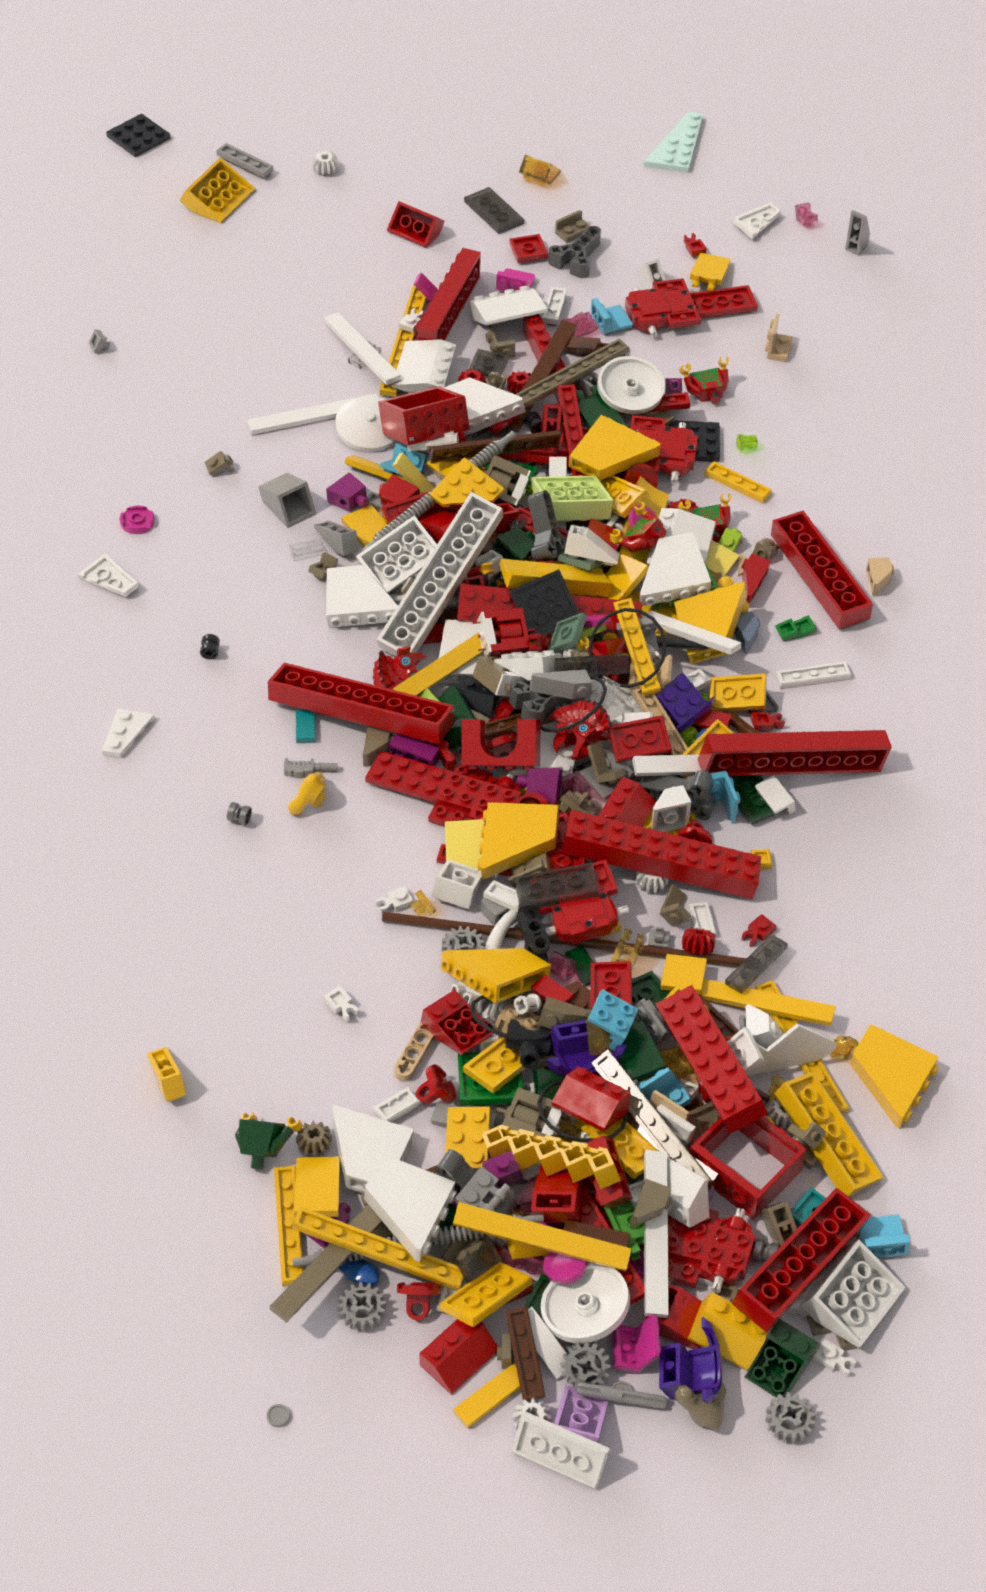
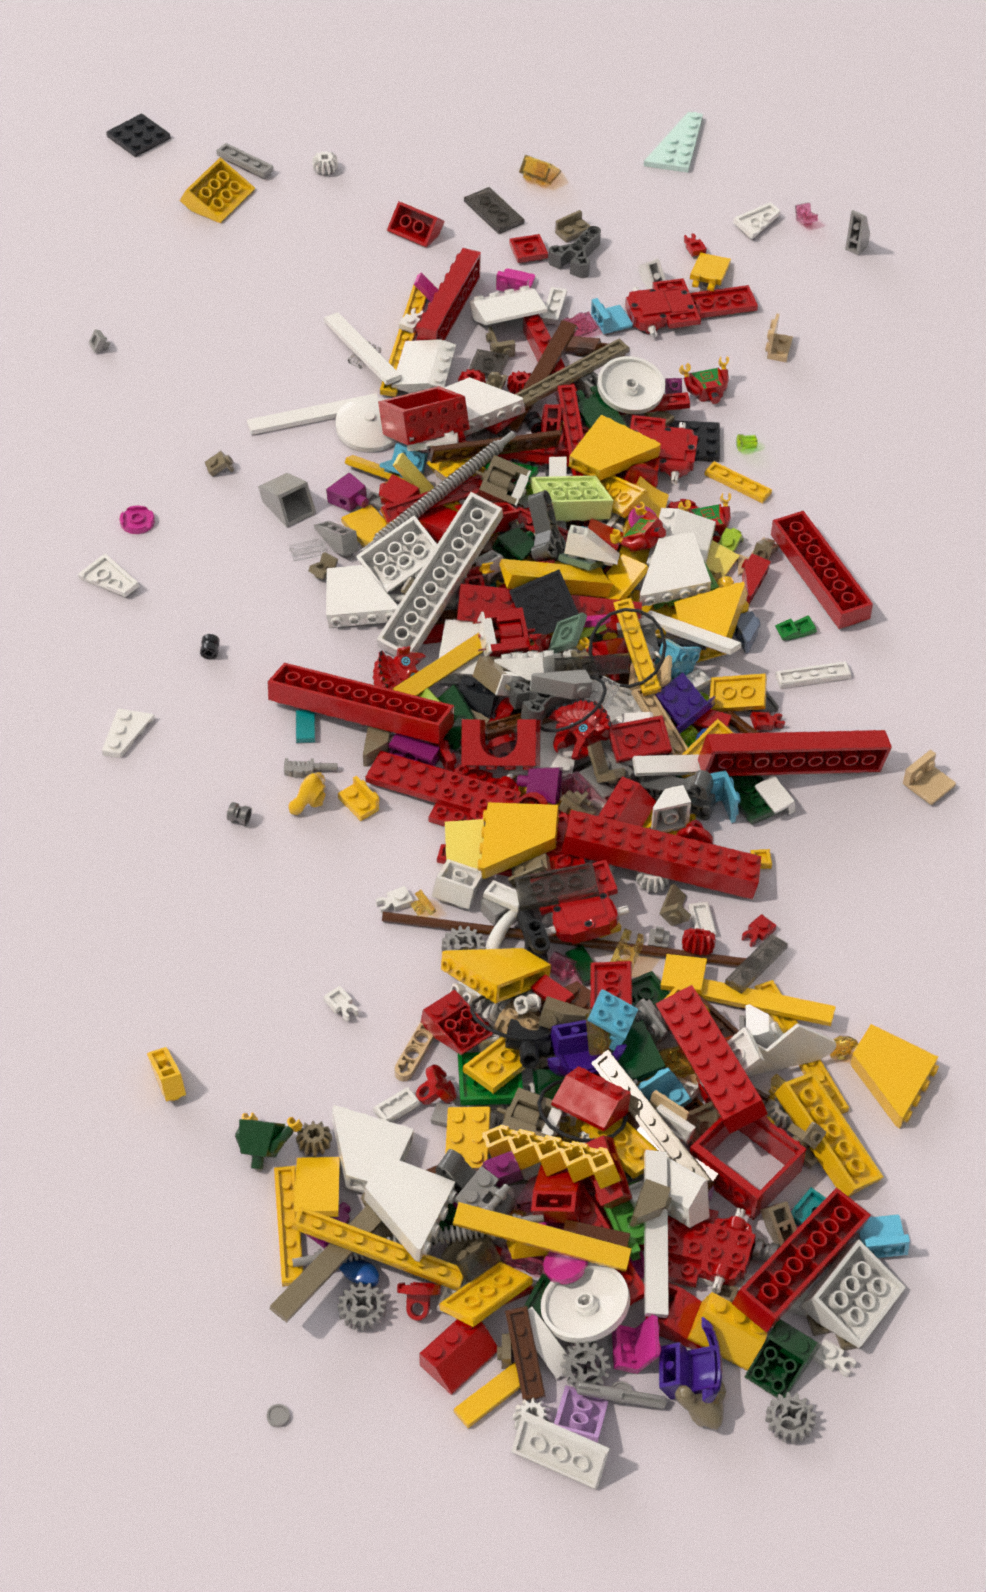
yellow plate [429,457,504,507] -> none
tan slope [866,557,894,596] -> none
none -> yellow bracket [338,776,380,821]
none -> medium azure bracket [655,639,701,682]
none -> tan bracket [903,749,956,805]

